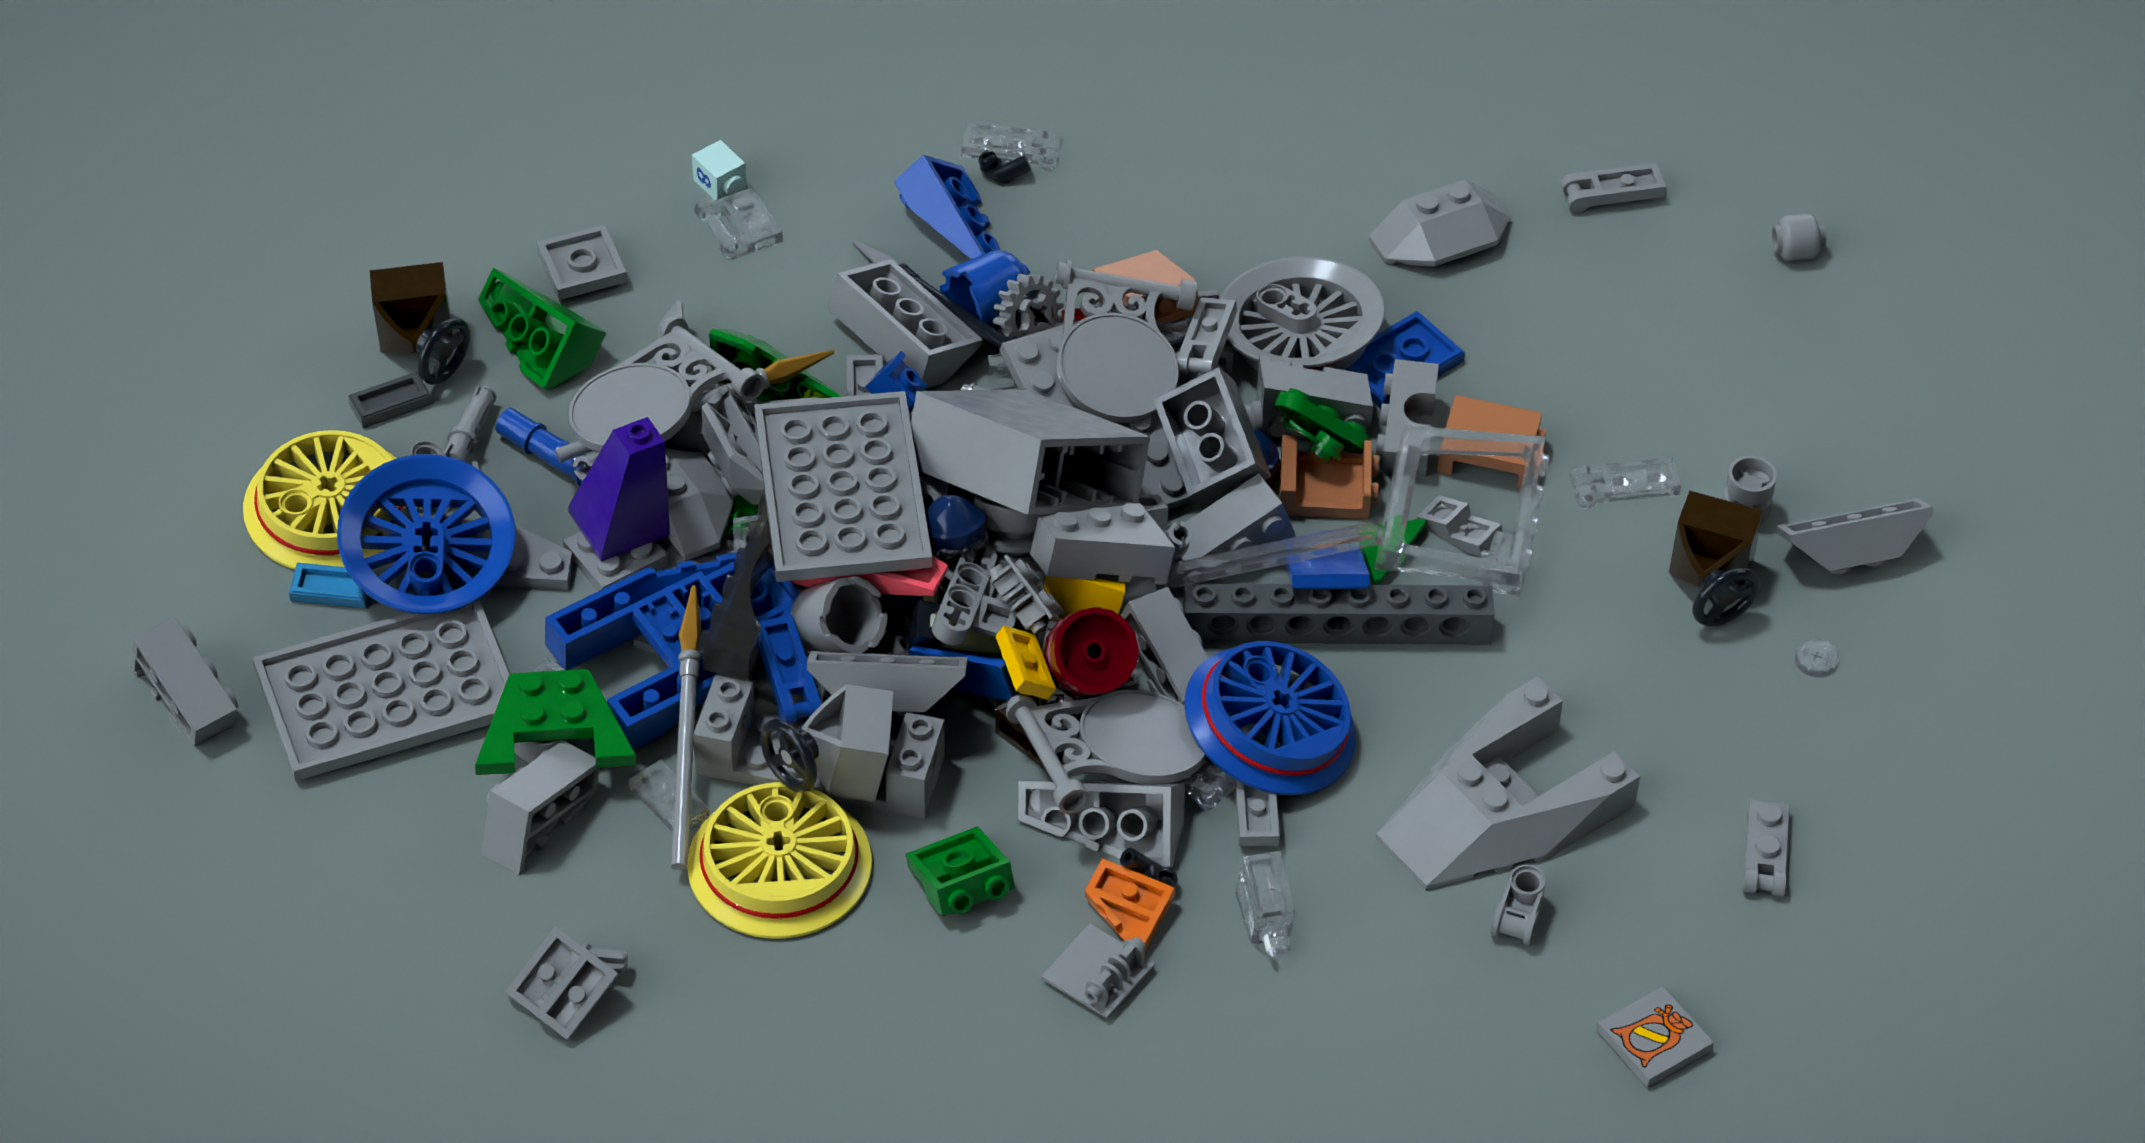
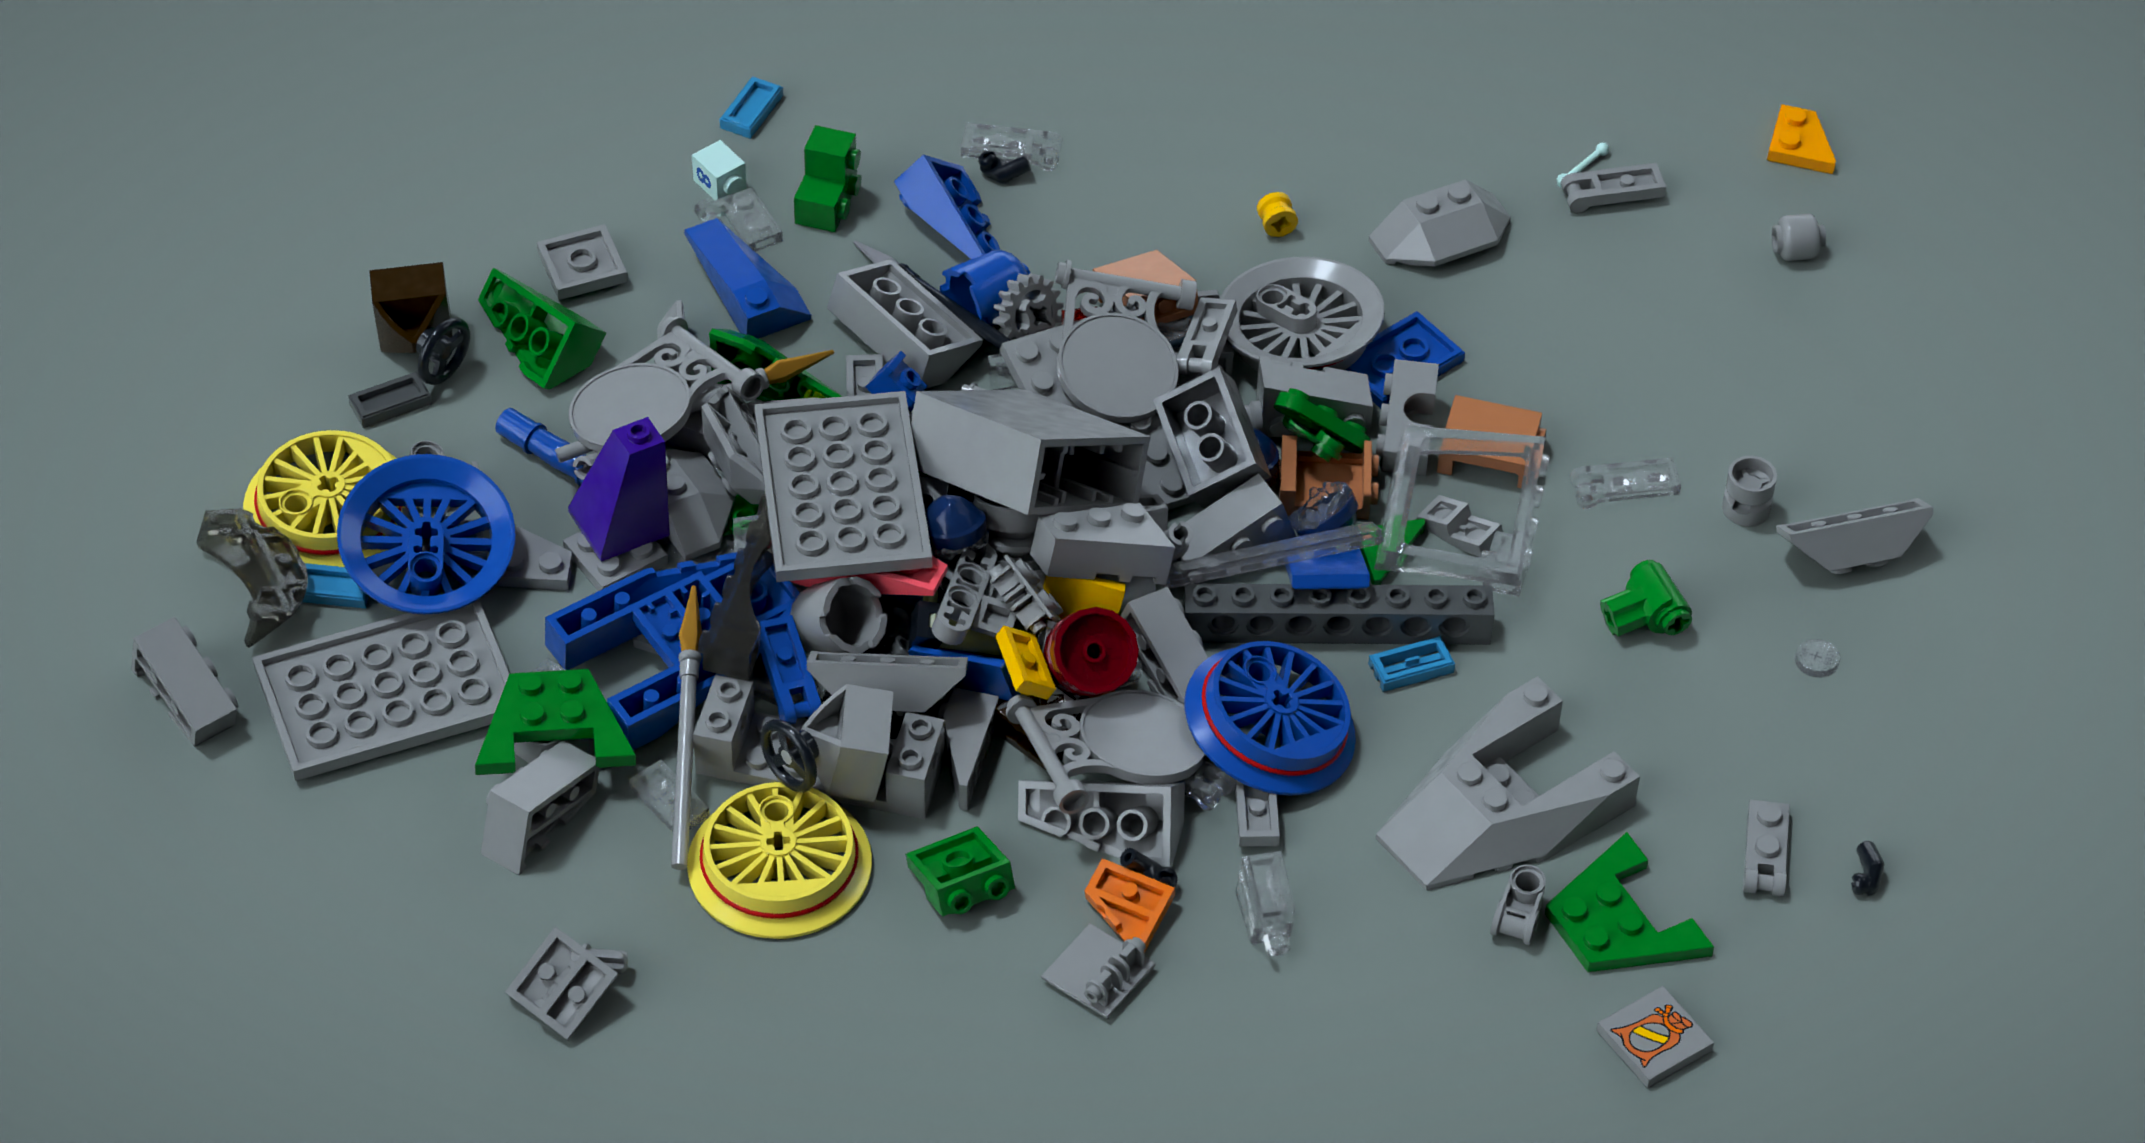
light grey pin [442,385,497,462] -> none
dark brown piece [1669,490,1763,626] -> none
none -> clear smoke windscreen [196,508,308,648]
none -> blue wedge [684,218,812,339]
none -> dark azure tile [719,76,783,139]
none -> green brick [794,125,862,232]
none -> light grey slope [938,687,999,810]
none -> yellow wheel [1257,192,1298,237]
none -> clear hair [1289,481,1358,546]
none -> dark azure tile [1368,636,1455,692]
none -> green wing [1545,832,1714,973]
none -> light aqua hinge [1557,142,1609,188]
none -> green piece [1600,560,1692,637]
none -> light orange wing [1767,104,1836,174]
none -> black arm [1851,841,1885,896]

